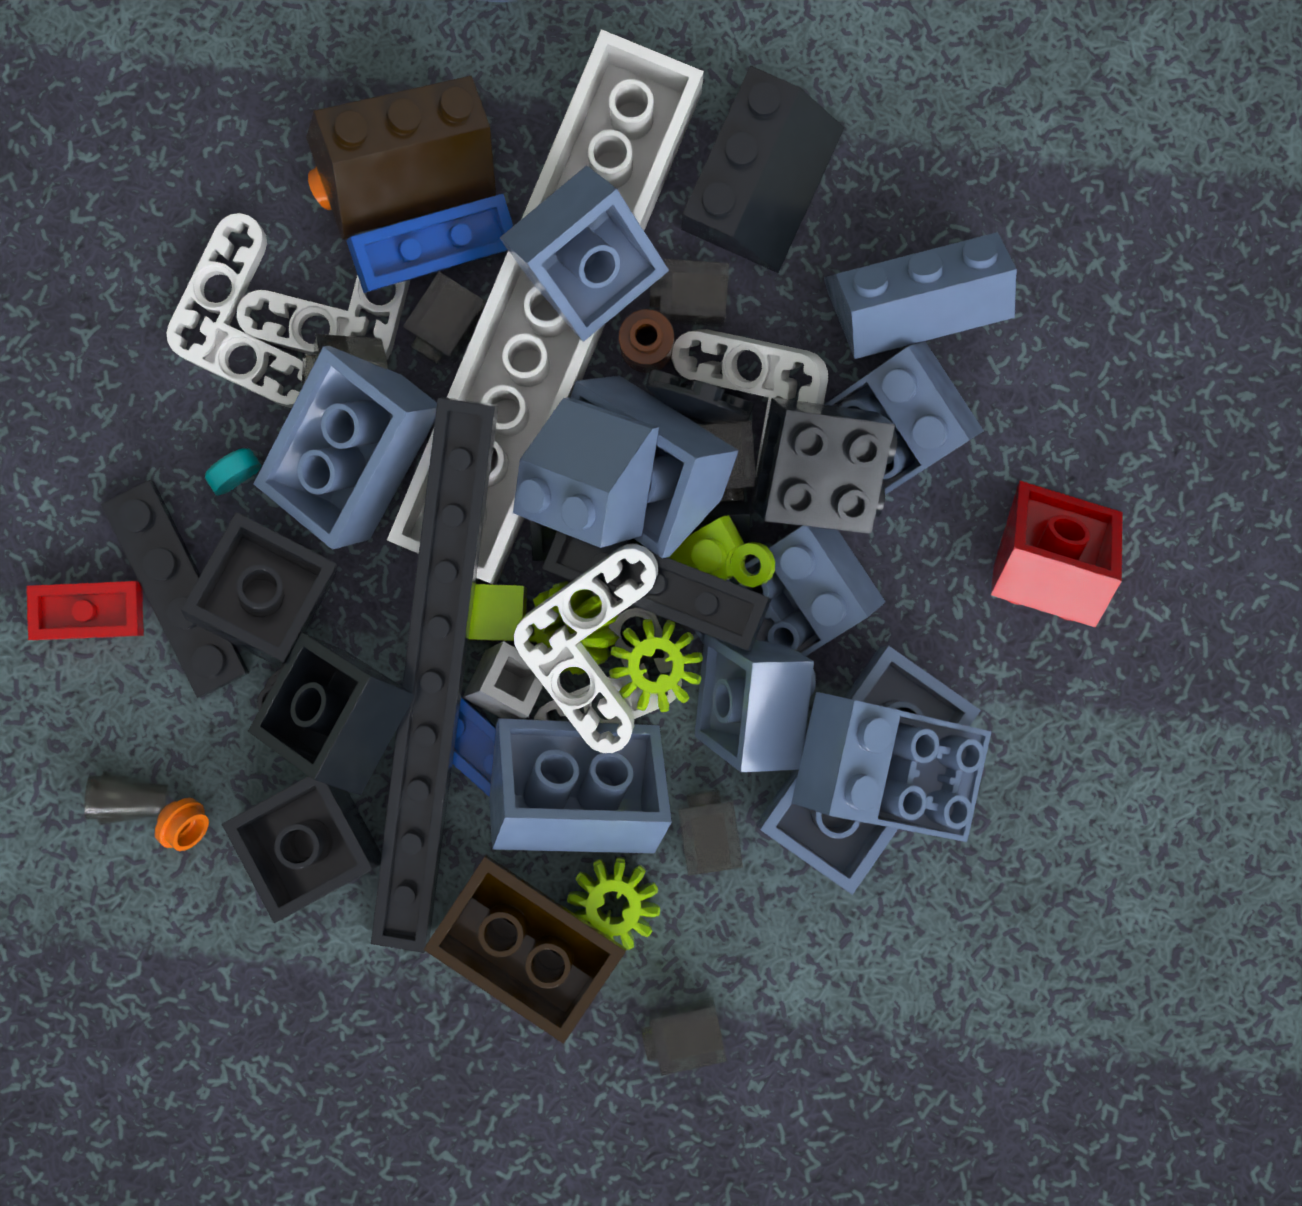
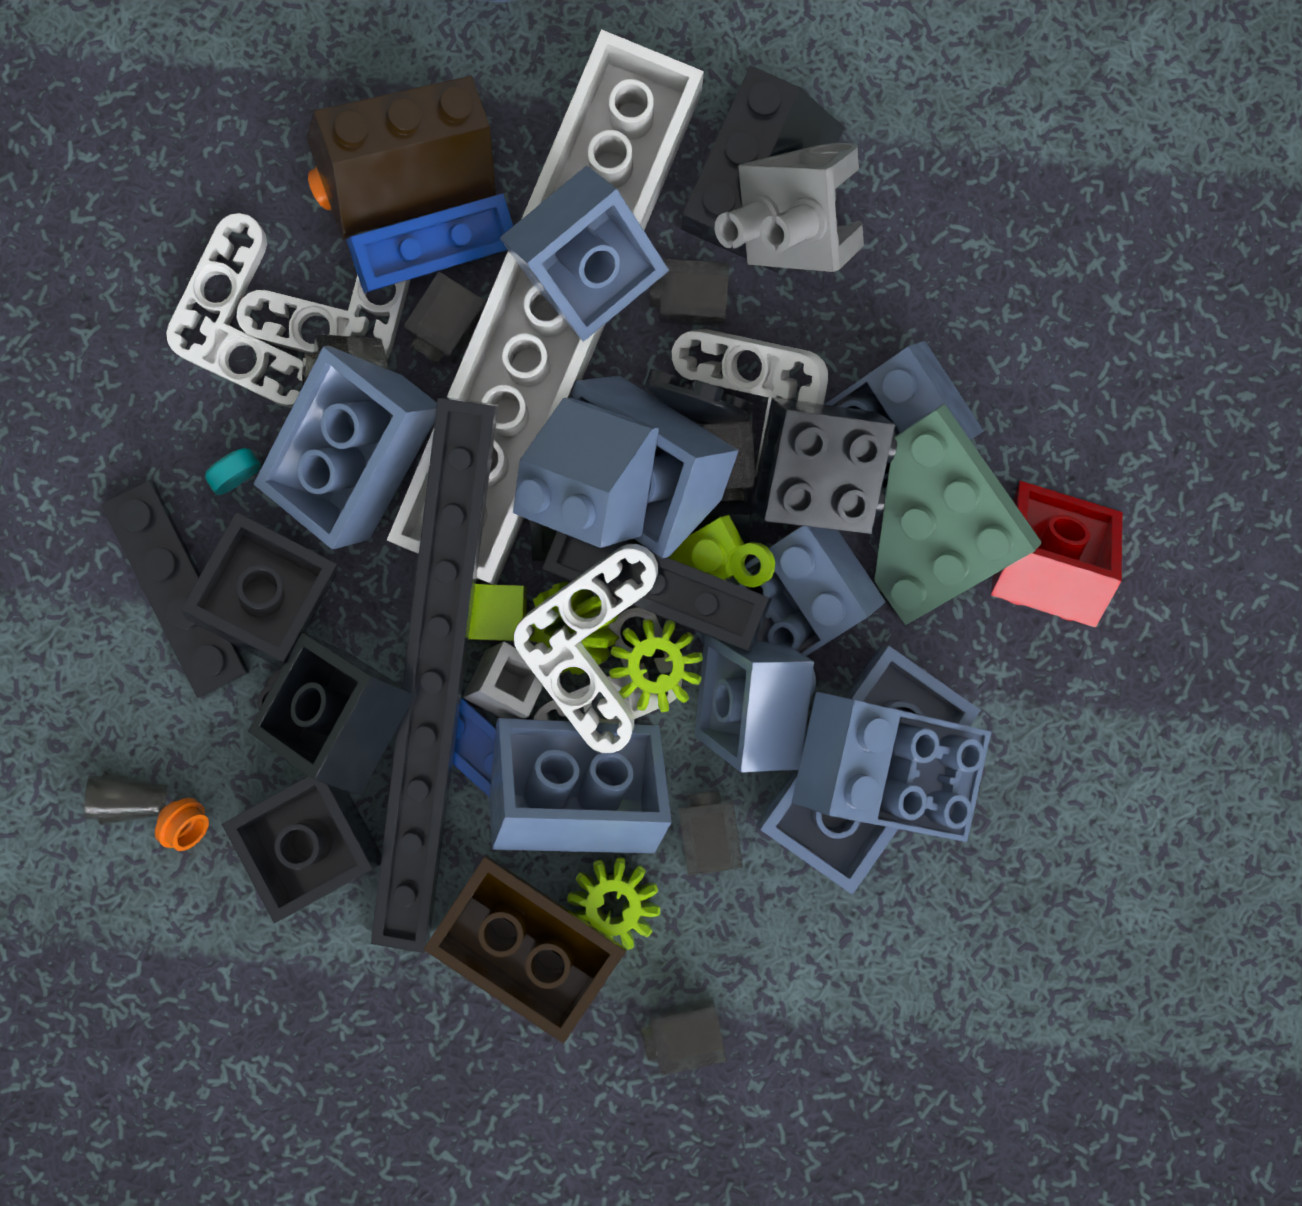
red plate [27,581,144,641] -> none
reddish brown brick [619,309,674,373] -> none
sand blue slope [824,232,1017,359] -> none
none -> light grey piece [714,143,864,272]
none -> sand green plate [875,403,1042,625]

